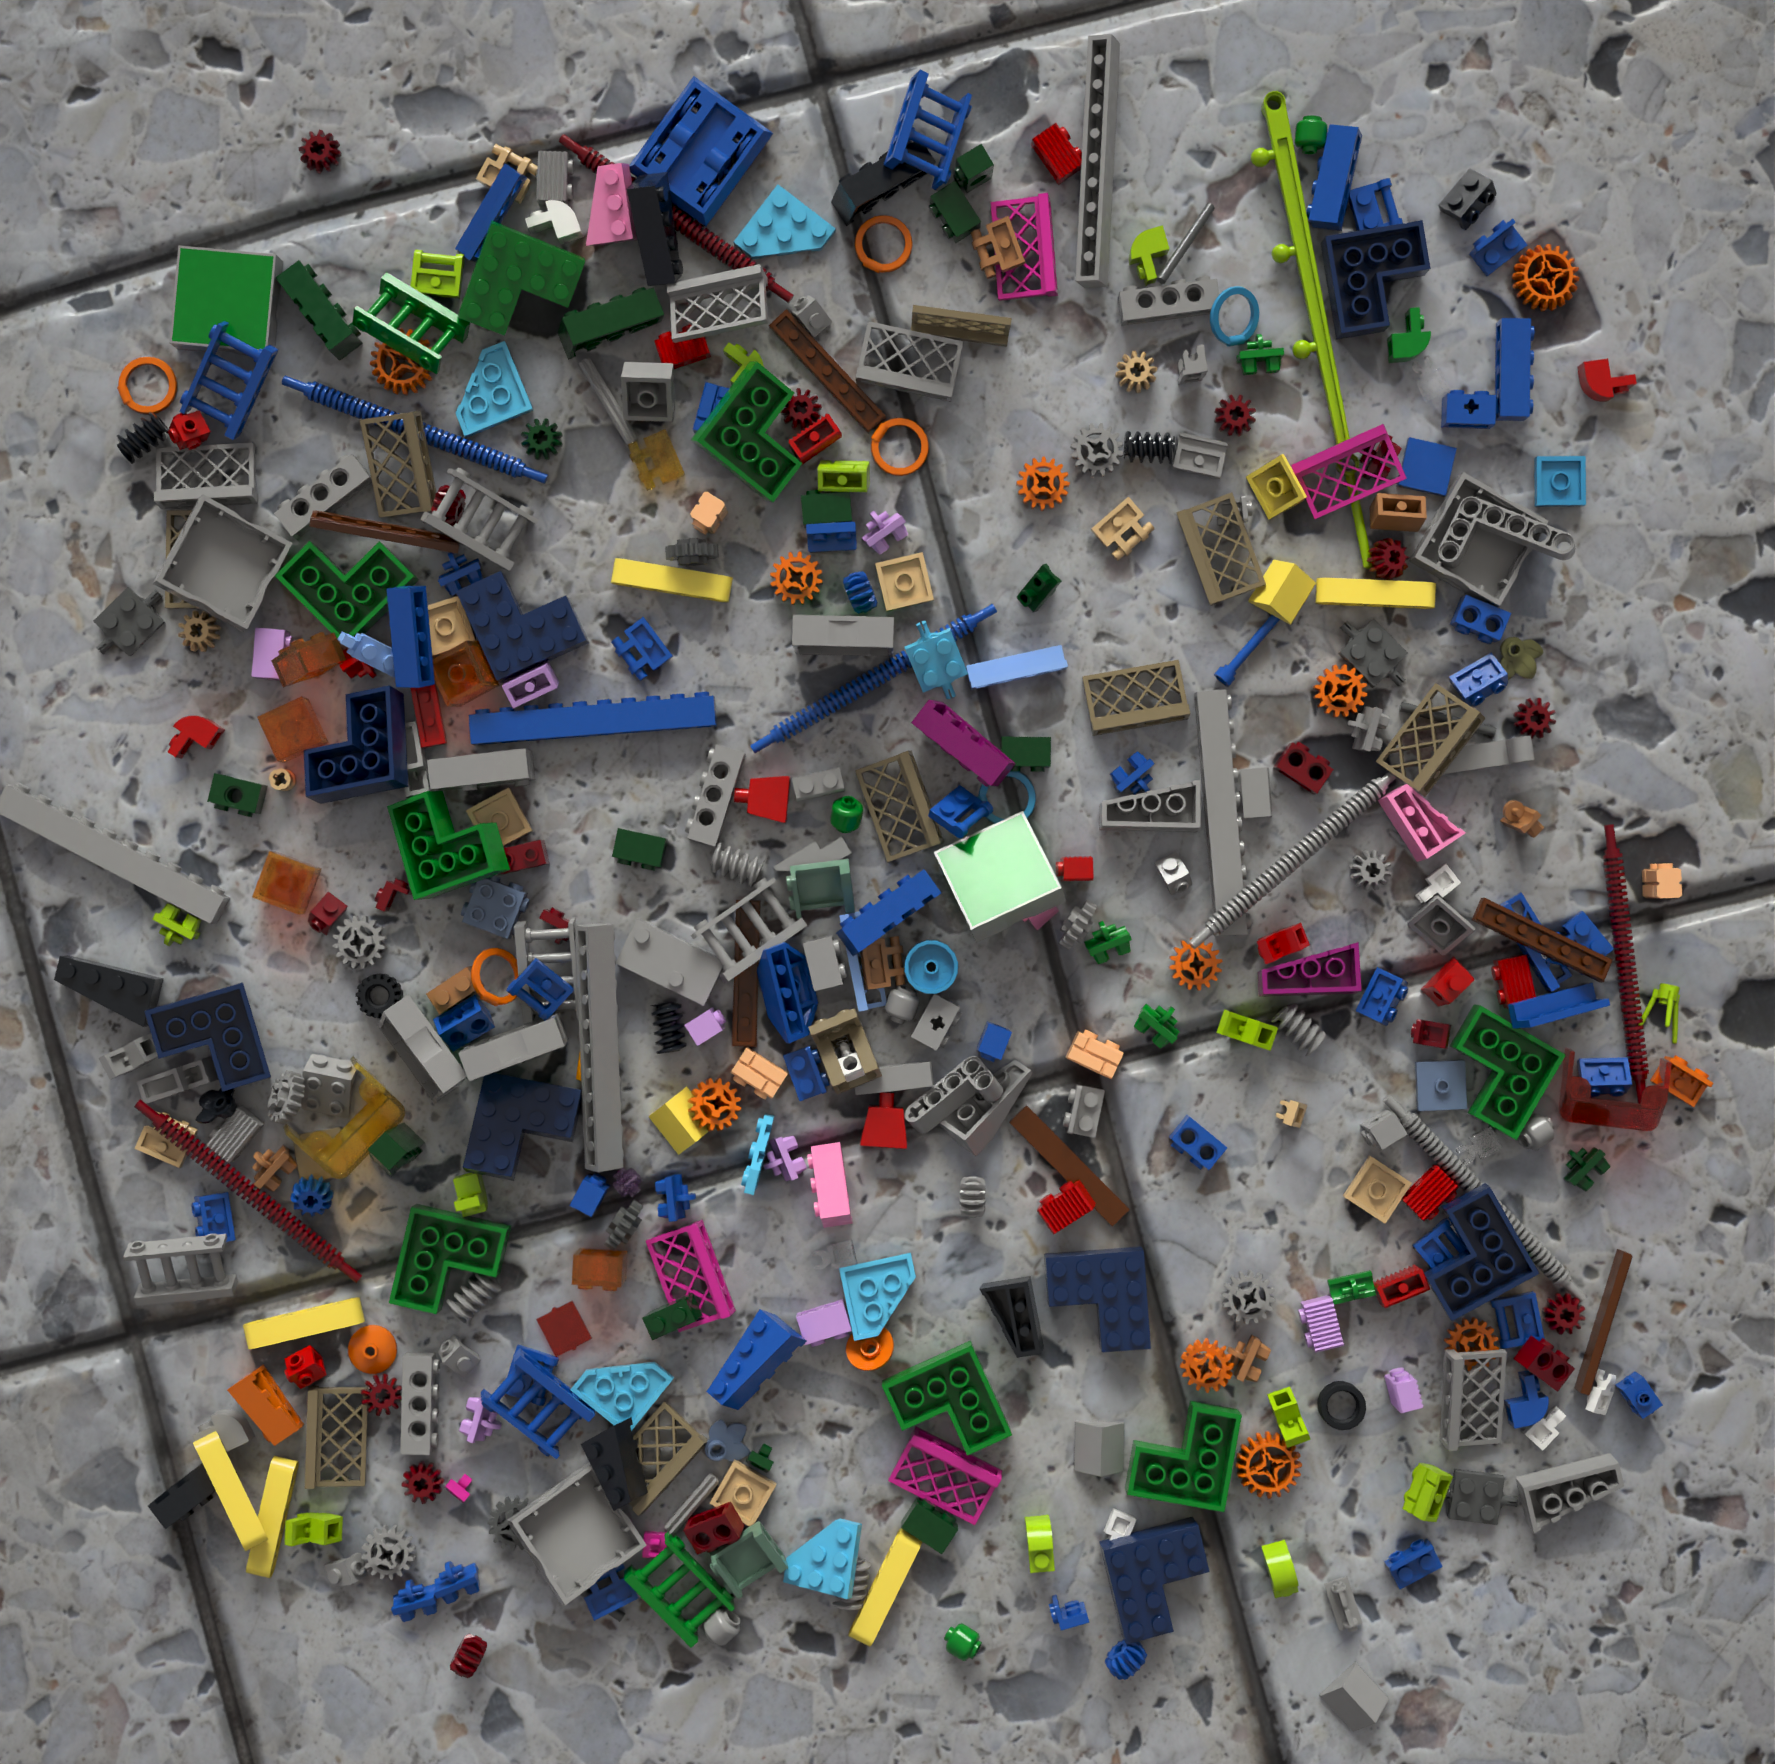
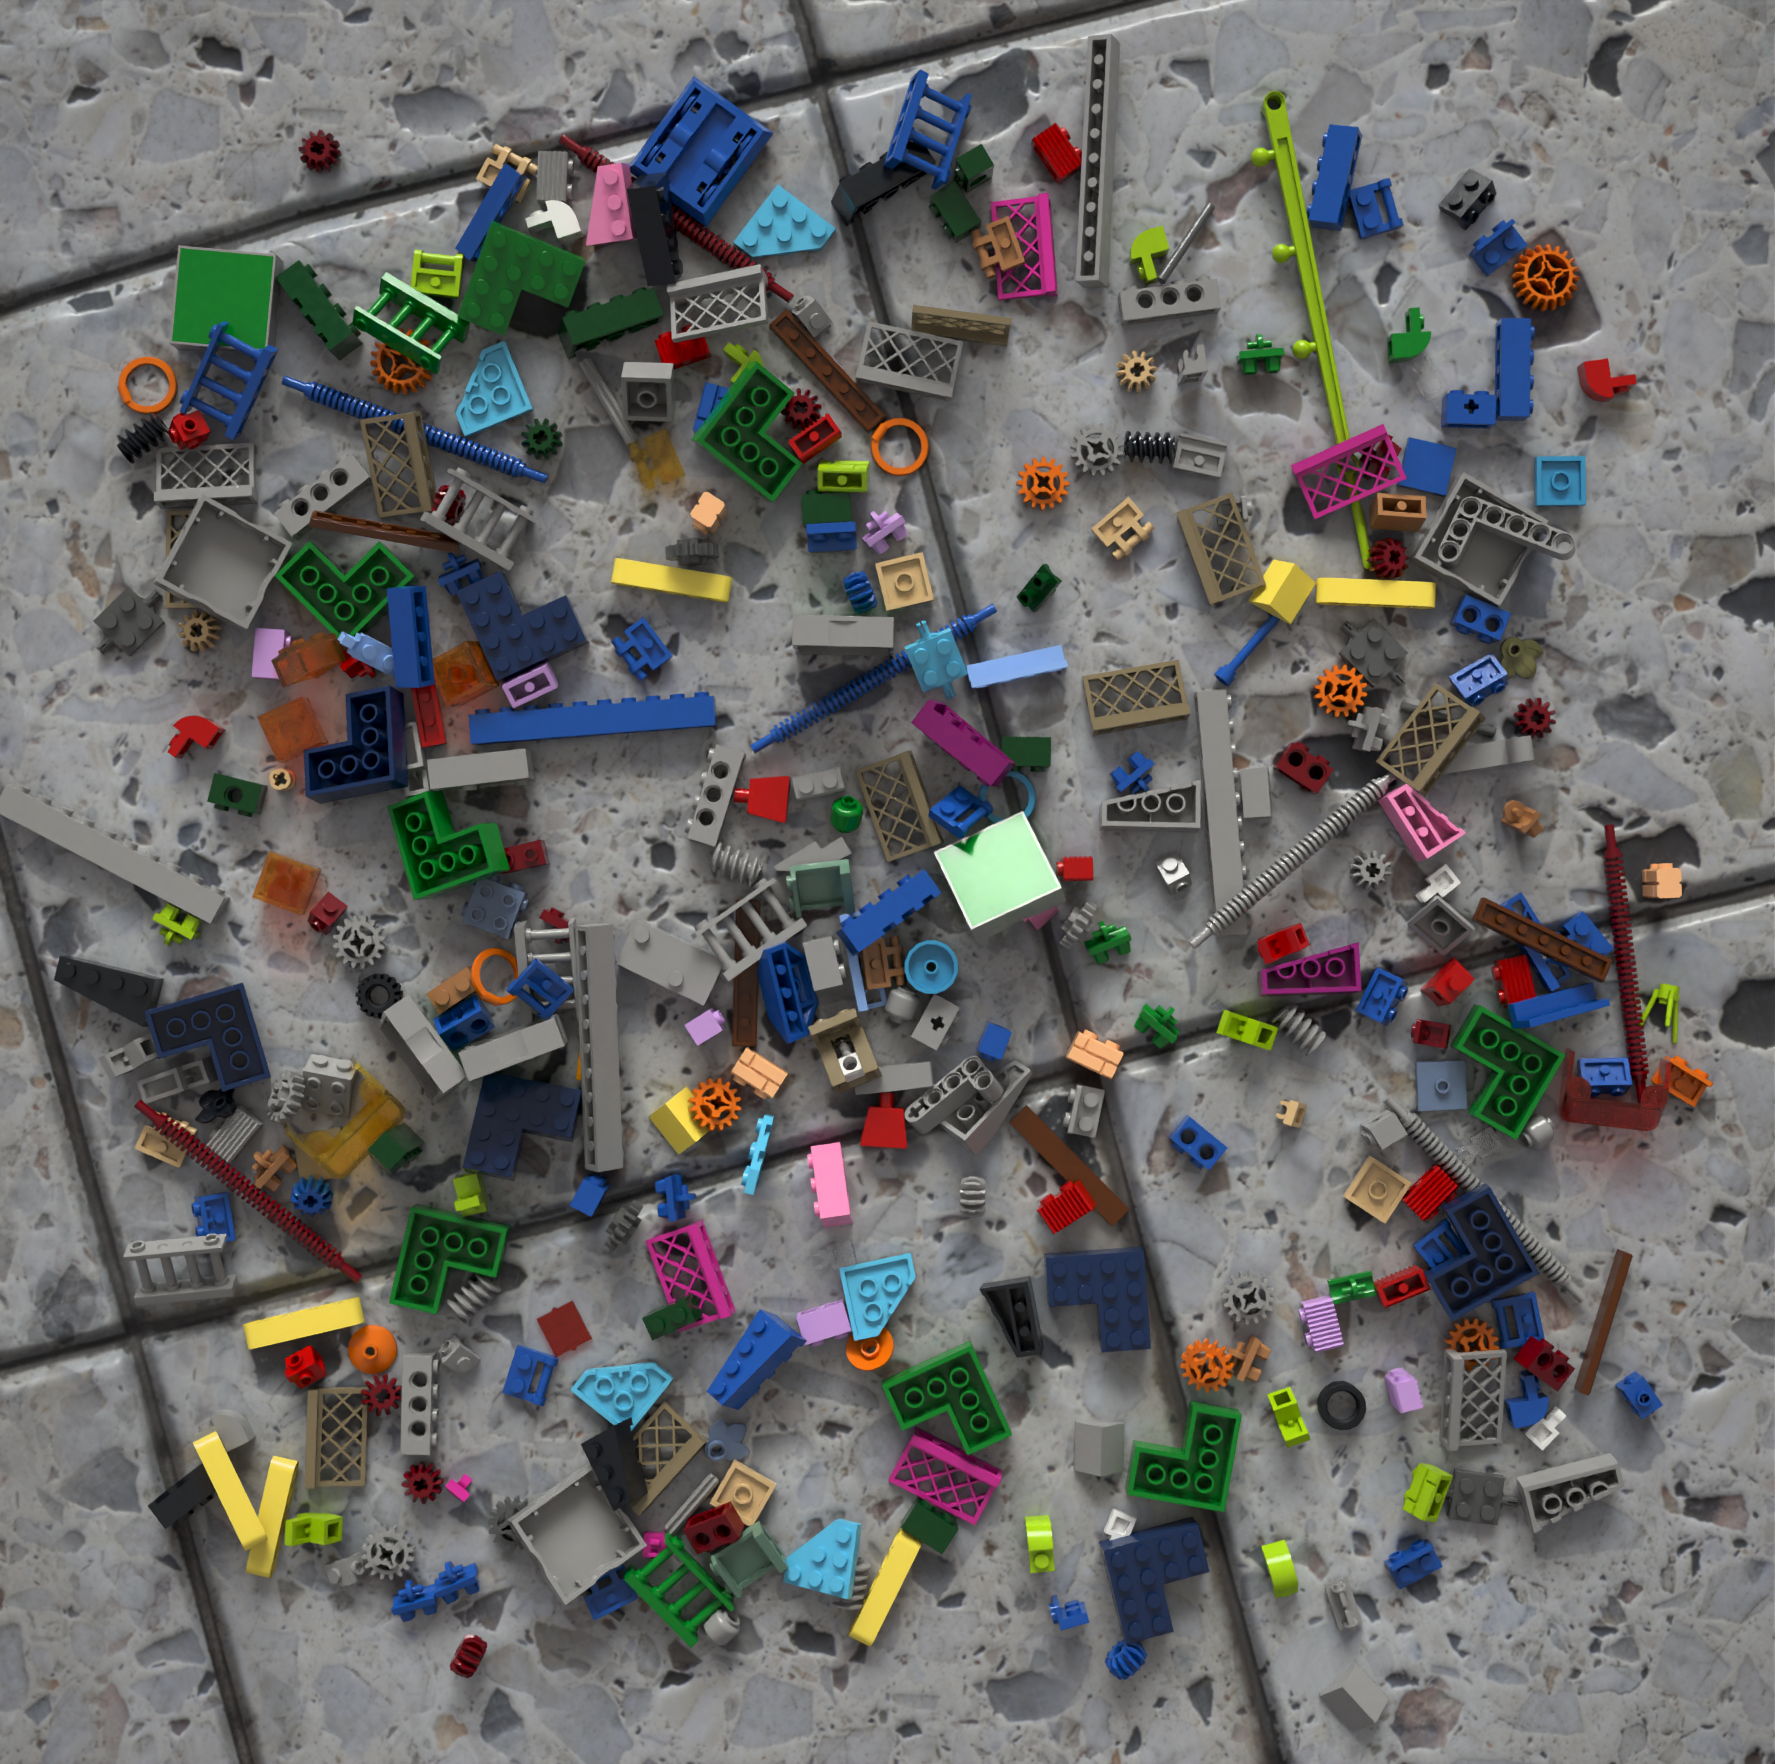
orange wedge [227,1364,304,1446] -> none
dark red bracket [375,878,412,912] -> none
tan plate [428,596,476,657] -> none
lavender hips [459,1397,502,1443] -> none
tan plate [466,788,533,847] -> none
blue fence [481,1348,595,1459] -> none
clear orange brick [572,1248,628,1291] -> none
dark green brick [612,828,668,871] -> none
clear purple gear [612,1167,643,1197] -> none
black piece [650,1002,687,1054] -> none
dark green tile [745,1444,774,1473] -> none
lavender hips [763,1136,807,1181] -> none
orange gear [770,551,823,605] -> none
blue bracket [783,1045,830,1101] -> none
orange piece [855,215,912,273] -> none
green head [944,1623,982,1661] -> none
orange gear [1168,938,1223,991] -> none
dark azure piece [1210,286,1259,347] -> none
dark red gear [1214,395,1256,437] -> none
orange gear [1235,1431,1302,1499] -> none
light yellow slope [1246,454,1307,519] -> none
green head [1294,115,1328,155] -> none
dark blue brick [1320,220,1431,340] -> none
dark red gear [1543,1293,1586,1335] -> none
dark green hips [1564,1147,1611,1191] -> none
white plate [1585,1369,1616,1415] -> none

